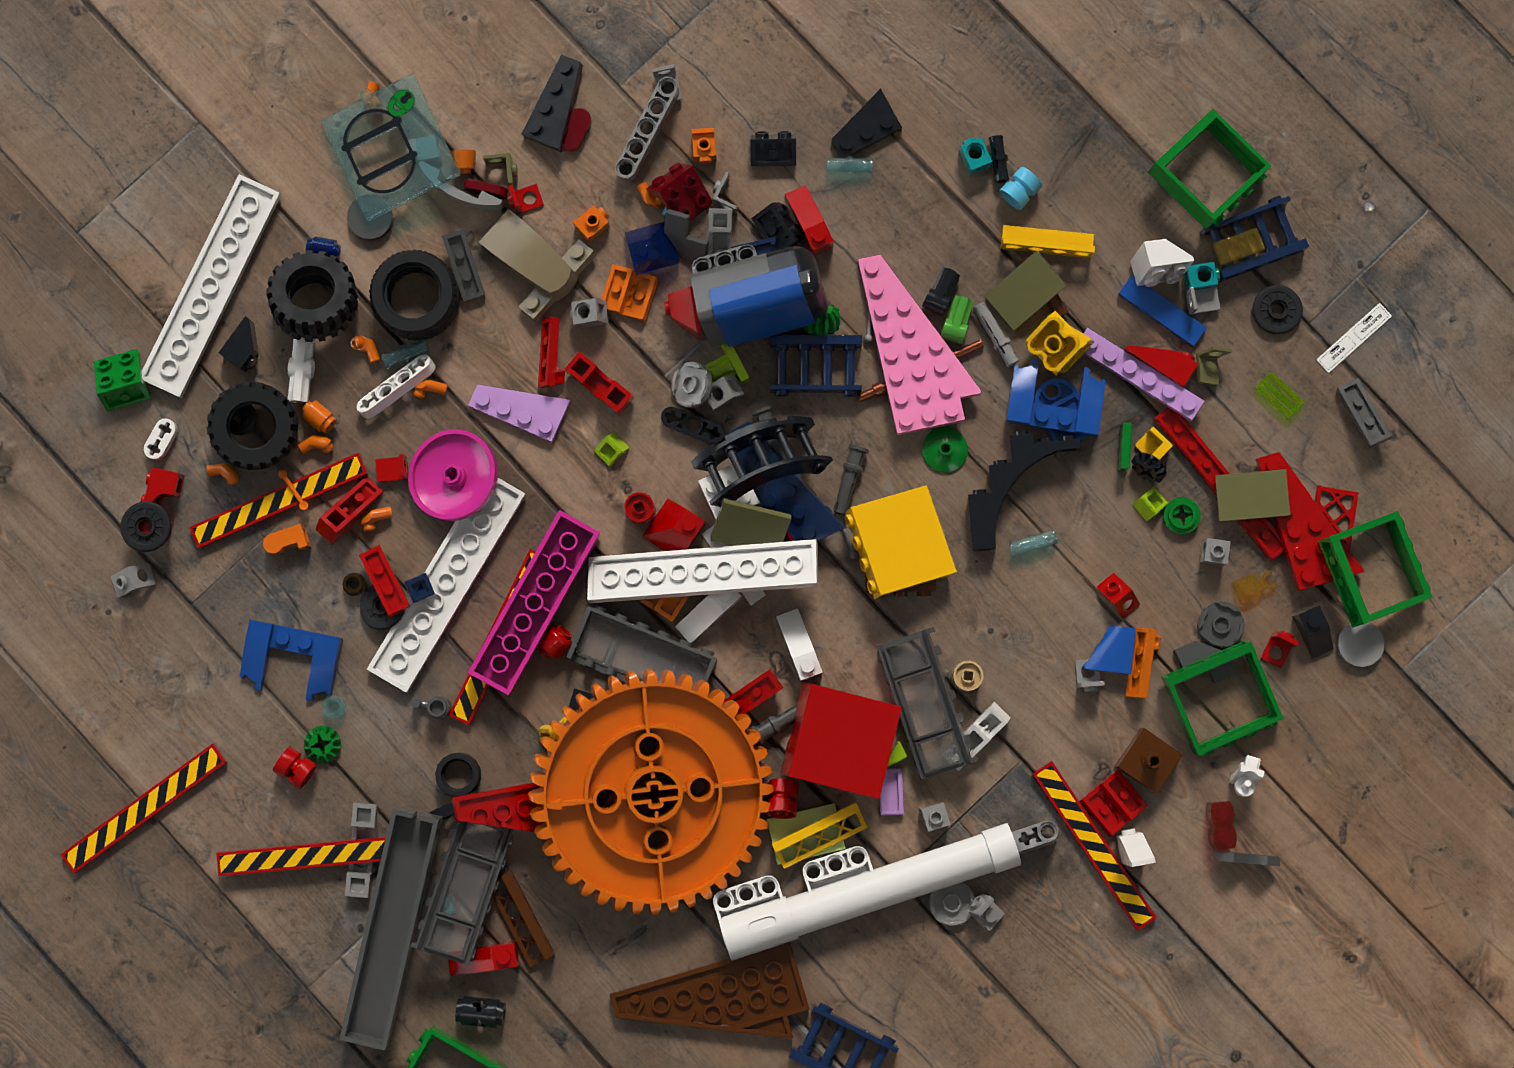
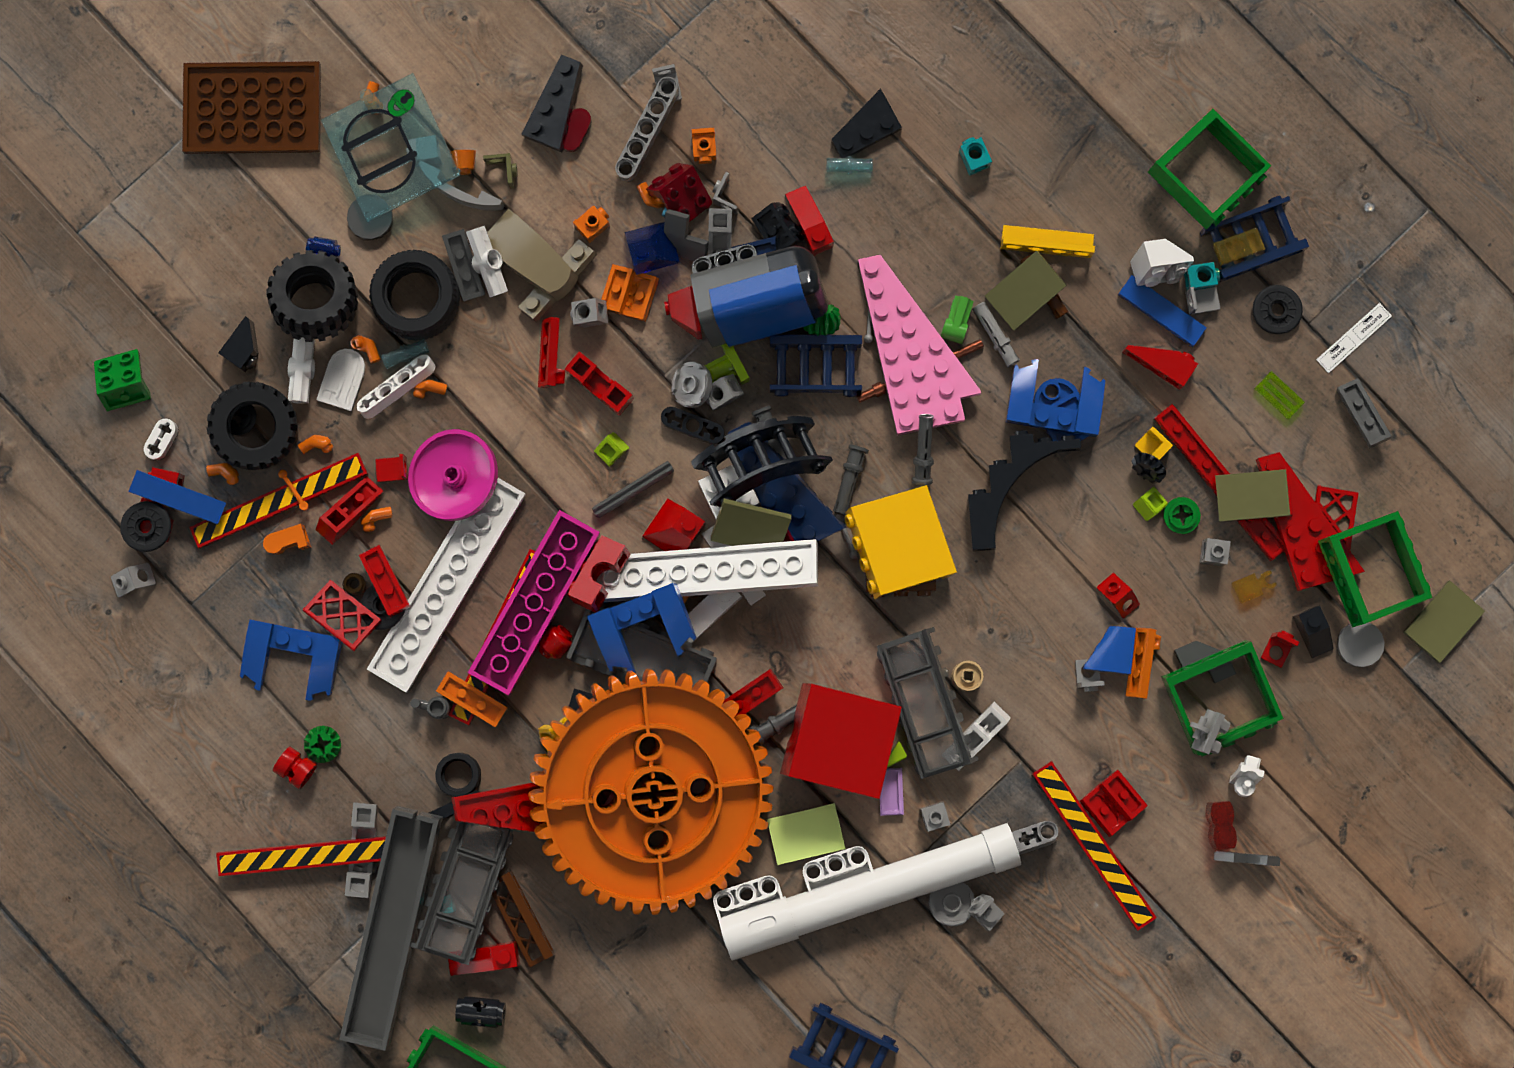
tile [60,744,227,874] -> none
white plate [142,174,281,398] -> none
orange brick [301,400,337,433] -> none
clear light blue plate [322,695,346,719] -> none
dark blue tile [404,573,435,603] -> none
dark red tile [462,179,508,199] -> none
lavender wing [468,385,571,443] -> none
red bracket [507,184,544,214] -> none
reddish brown wing [609,942,810,1039] -> none
red wheel [624,492,656,525] -> none
black bracket [750,131,796,166] -> none
red wheel [767,778,799,819] -> none
yellow fence [772,802,868,869] -> none
white slope [776,608,823,681] -> none
black piece [922,267,960,316] -> none
green dish [922,427,968,473] -> none
black pin [988,135,1010,183] -> none
medium azure wheel [999,167,1043,210] -> none
clear light blue pin [1009,530,1058,556] -> none
yellow piece [1025,311,1094,376] -> none
lavender plate [1084,328,1204,421] -> none
reddish brown brick [1114,728,1183,793] -> none
white slope [1116,828,1156,867] -> none
green tile [1117,422,1132,471] -> none
olive bracket [1196,346,1232,386] -> none
dark grey tile [1197,601,1245,648] -> none
none -> blue tile [128,470,226,525]
none -> reddish brown plate [182,61,321,154]
none -> red window [303,580,382,651]
none -> white window [316,349,365,411]
none -> orange hinge [436,671,508,727]
none -> white piece [466,226,508,297]
none -> arch [568,535,631,613]
none -> blue wedge [587,583,697,673]
none -> dark grey axle [592,461,674,518]
none -> dark grey pin [912,414,934,485]
none -> light grey hips [1190,709,1231,754]
none -> olive tile [1403,580,1485,663]

